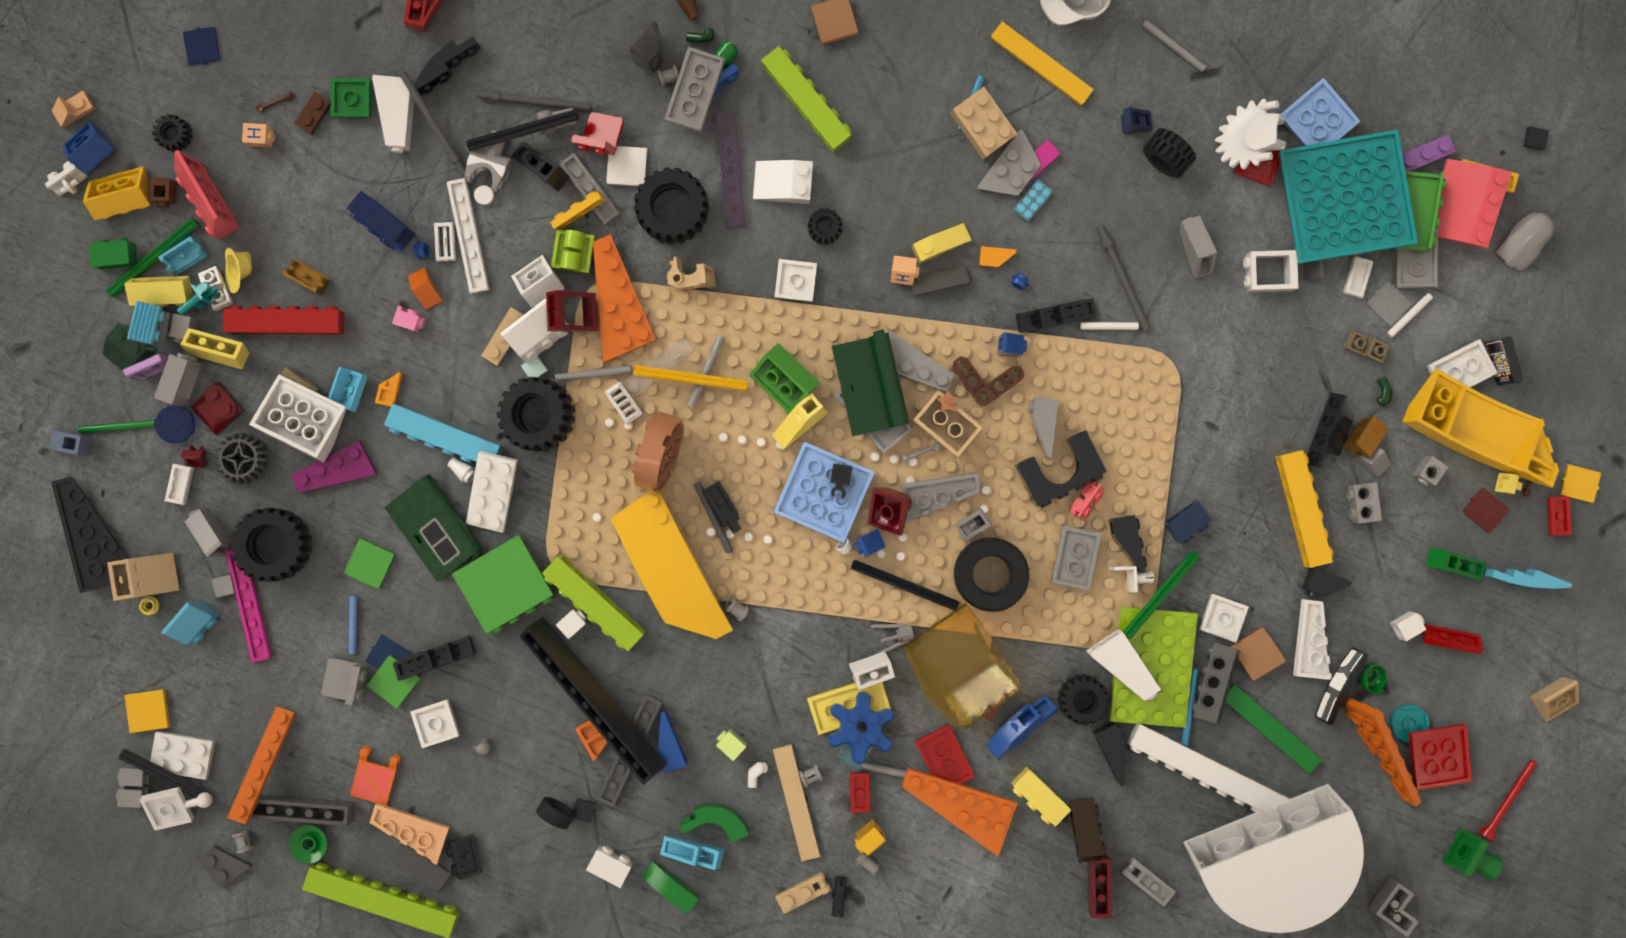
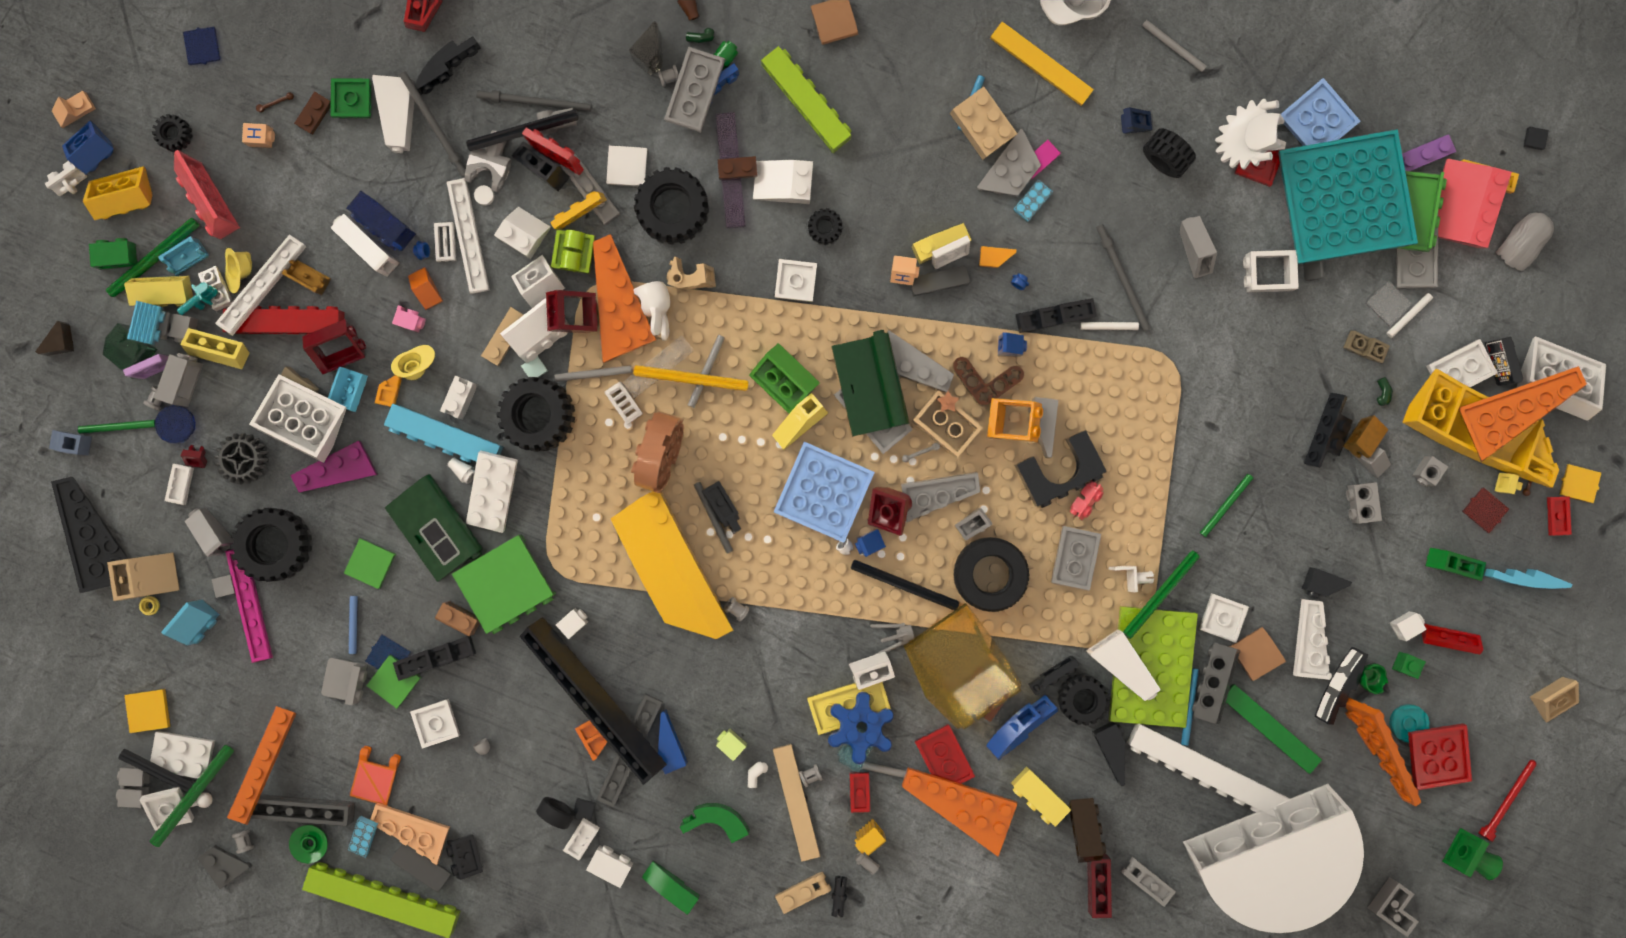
reddish brown brick [149,177,178,208] -> none
dark red slope [191,382,246,436] -> none
lime brick [542,554,646,651] -> none
bracket [571,112,624,156] -> none
medium azure slope [660,835,725,870] -> none
black plate [830,463,853,499] -> none
black slope [1108,515,1147,573] -> none
dark blue brick [1164,501,1212,543] -> none
yellow brick [1275,450,1333,568] -> none
white tile [1343,256,1373,299] -> none
none -> dark brown slope [35,321,74,356]
none -> light grey bush [143,386,162,411]
none -> green axle [150,745,234,847]
none -> white tile [215,235,306,336]
none -> dark red window [302,319,366,375]
none -> white slope [331,214,400,277]
none -> medium azure tile [348,816,378,857]
none -> light yellow piece [391,345,435,380]
none -> medium nougat brick [435,601,480,636]
none -> white brick [440,376,478,420]
none -> white slope [494,207,551,259]
none -> red plate [522,128,584,175]
none -> white plate [563,818,600,860]
none -> white piece [633,281,671,341]
none -> reddish brown plate [717,156,758,180]
none -> white tile [932,236,970,269]
none -> light orange window [987,398,1043,442]
none -> black hinge [1028,656,1079,695]
none -> green bar [1200,474,1253,538]
none -> green brick [1392,652,1426,679]
none -> orange wing [1459,366,1587,462]
none -> white slope [1517,336,1606,421]

